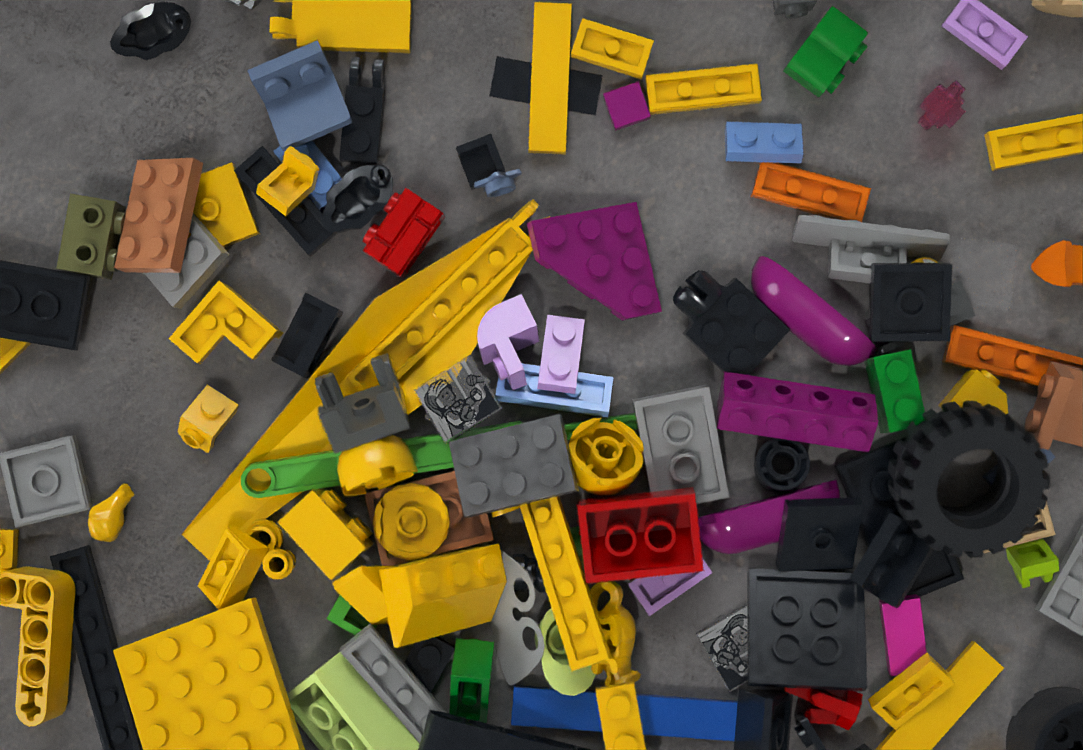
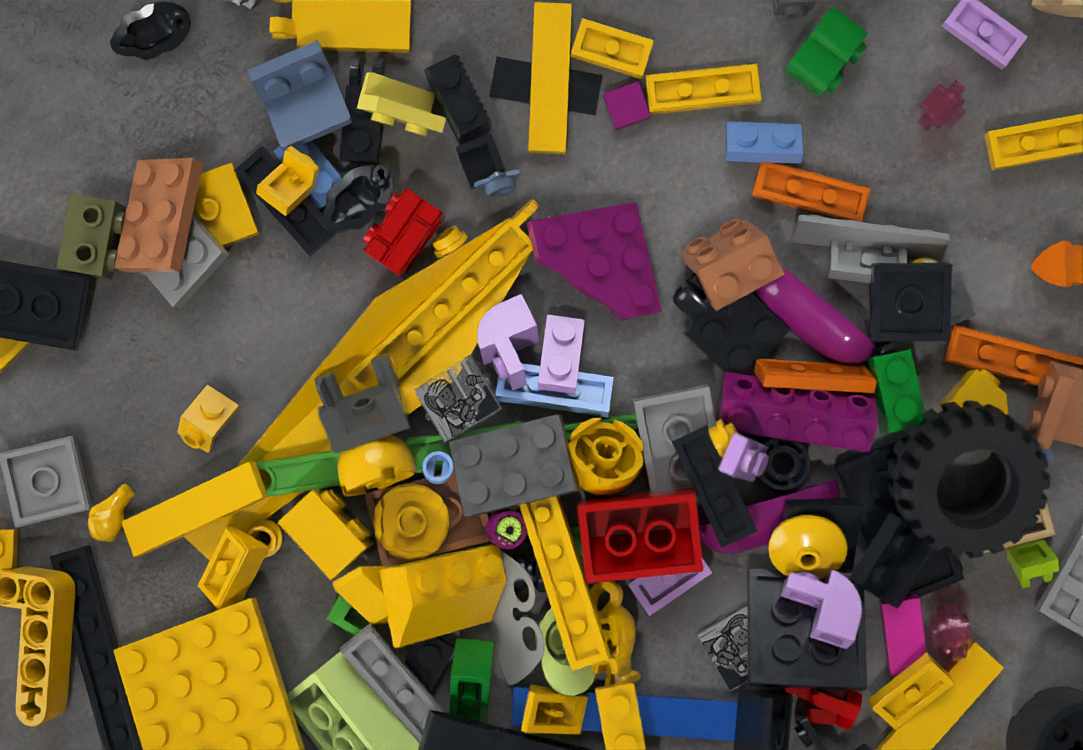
yellow panel [169,281,284,364] -> none
yellow pin [263,549,296,580] -> none
black hinge [271,293,343,379] -> none
none -> yellow tile [121,462,268,557]
none -> light yellow bracket [357,72,446,137]
none -> light blue hinge [422,451,454,484]
none -> black brick [424,54,492,145]
none -> yellow plate [431,226,468,258]
none -> tile [486,509,527,549]
none -> yellow slope [521,684,588,734]
none -> black plate [672,425,758,548]
none -> nougat bracket [680,219,784,311]
none -> yellow plate [708,419,738,457]
none -> lavender plate [718,433,769,482]
none -> orange tile [754,359,877,393]
none -> yellow dish [769,515,847,579]
none -> lavender brick [780,570,862,649]
none -> clear pink plate [926,603,973,661]

